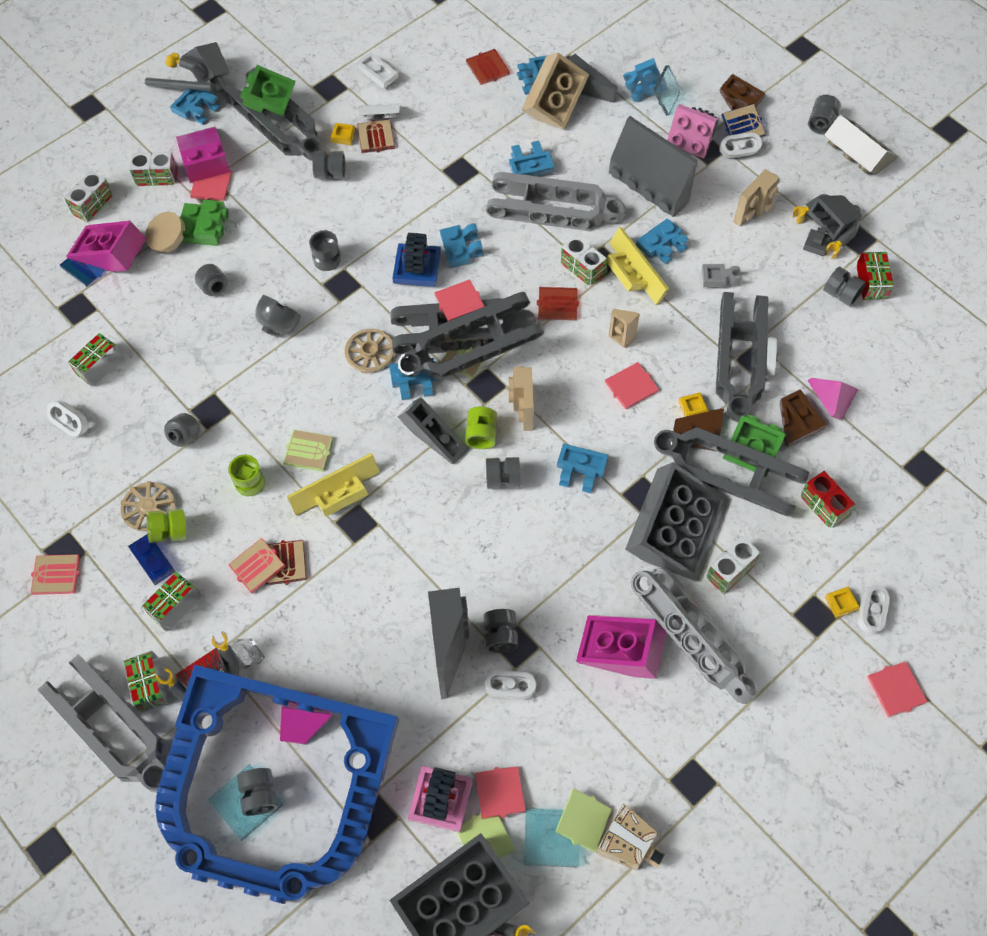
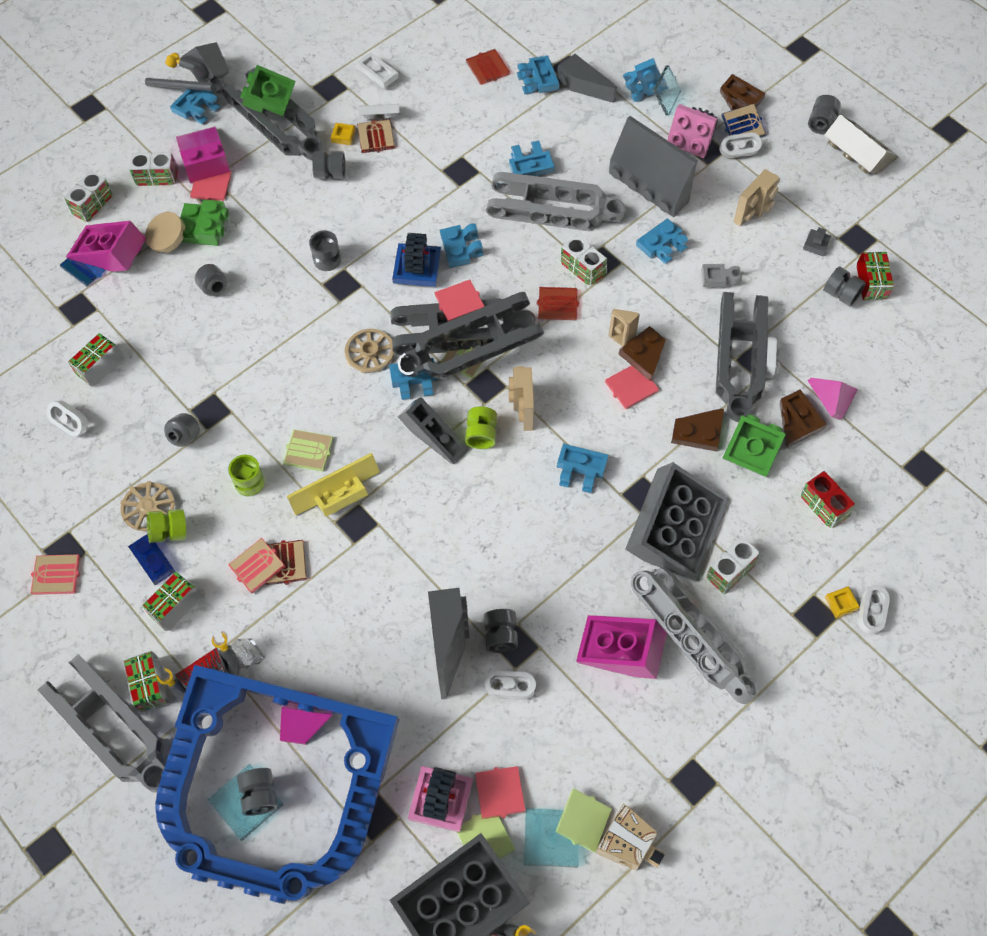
dark grey cylinder [255,295,301,336] -> none
dark grey wheel [486,457,520,489] -> none
tan slope [521,52,589,129] -> none
light yellow bracket [607,227,669,305] -> none
dark grey piece [654,427,809,517] -> none
yellow tile [678,392,708,417] -> none
dark grey torso [793,194,862,259] -> none
coral piece [867,661,927,718] -> none
none -> reddish brown wing [618,326,666,381]

